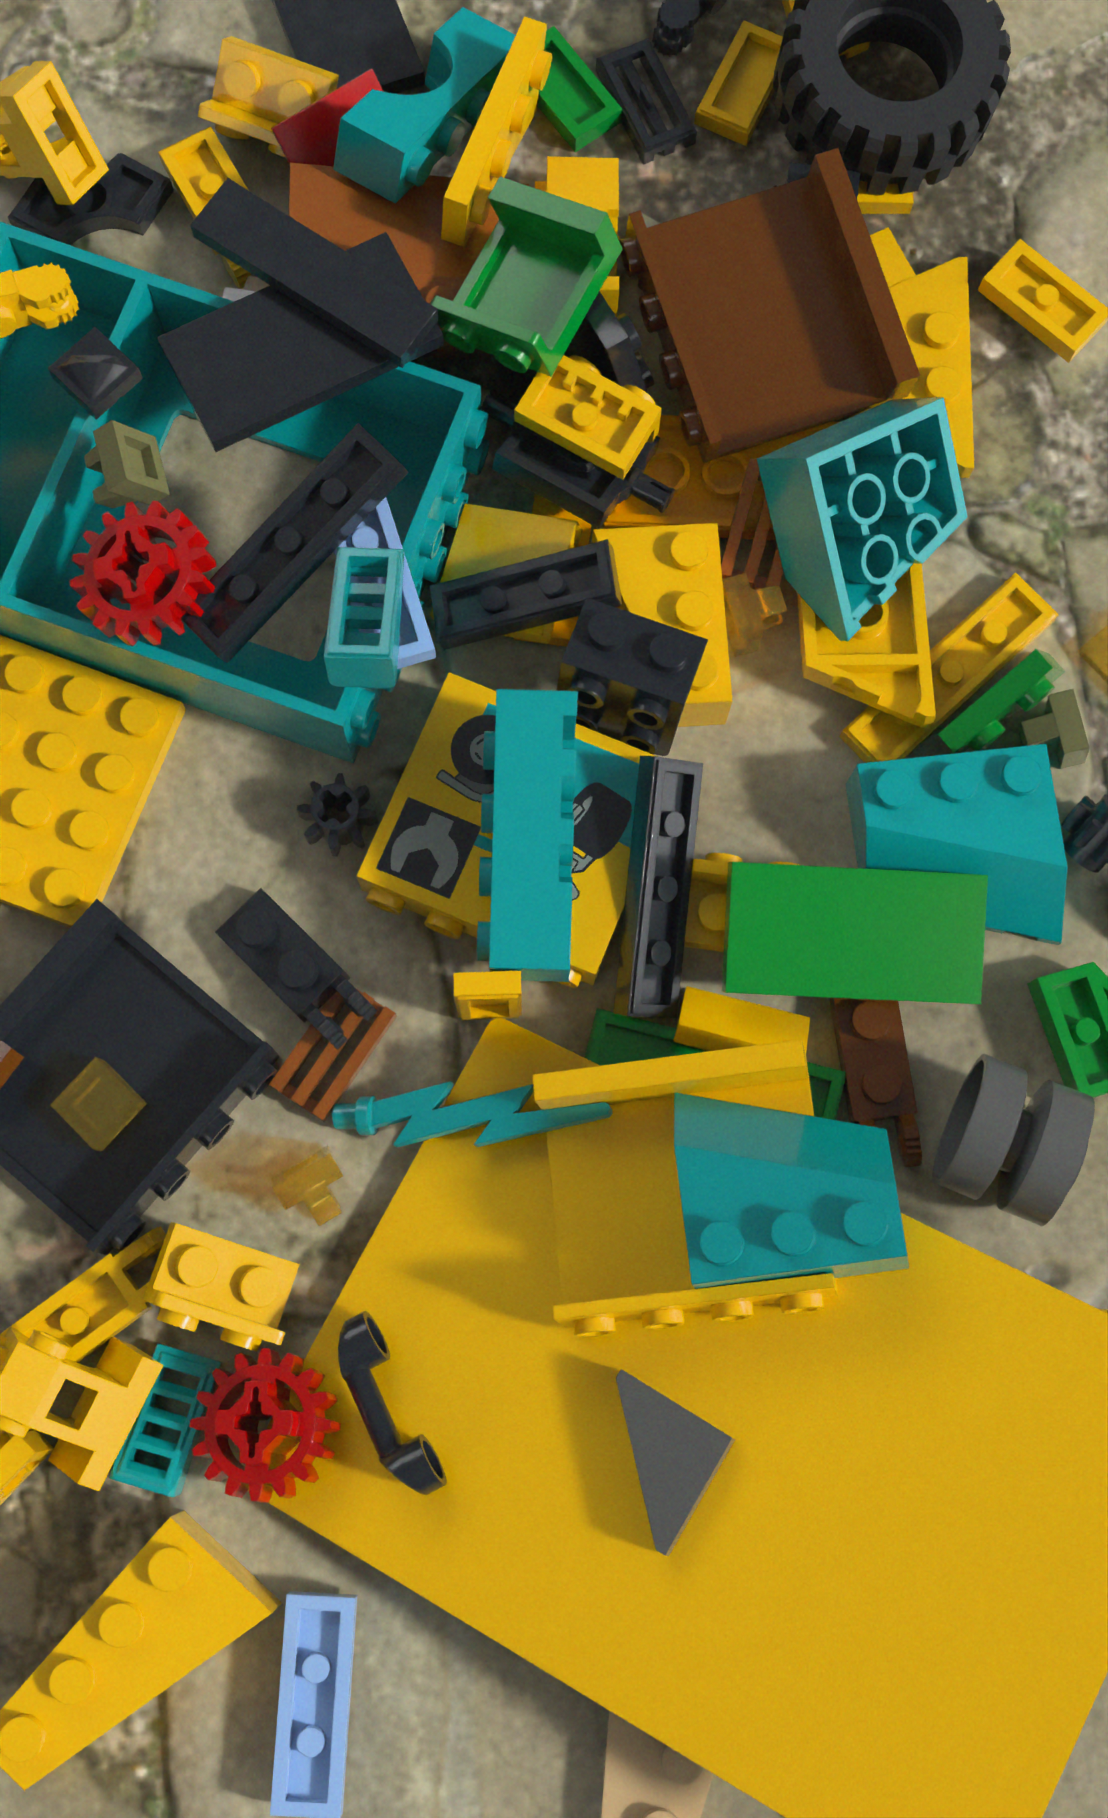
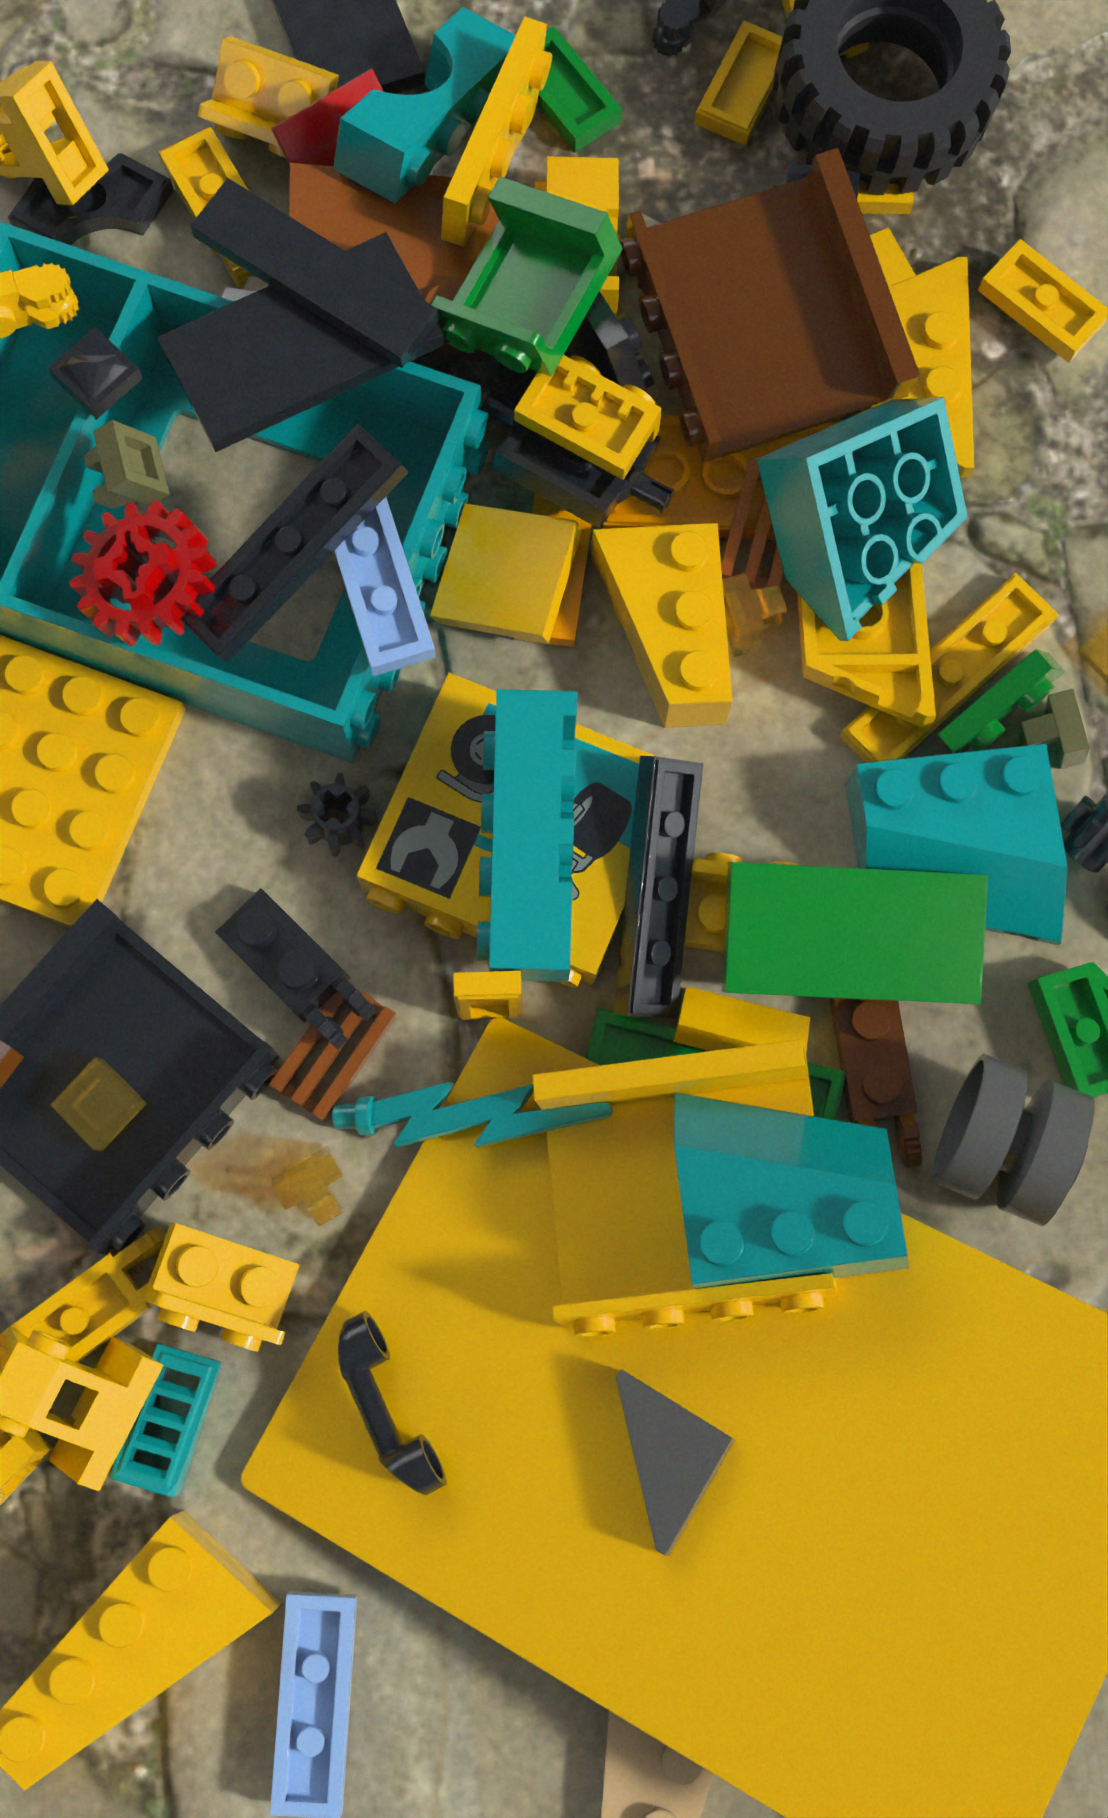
red gear [189,1348,341,1503] -> none
teal slope [324,547,404,688] -> none
black tile [430,539,622,650] -> none
black bracket [556,597,708,756] -> none
black tile [596,38,697,165] -> none

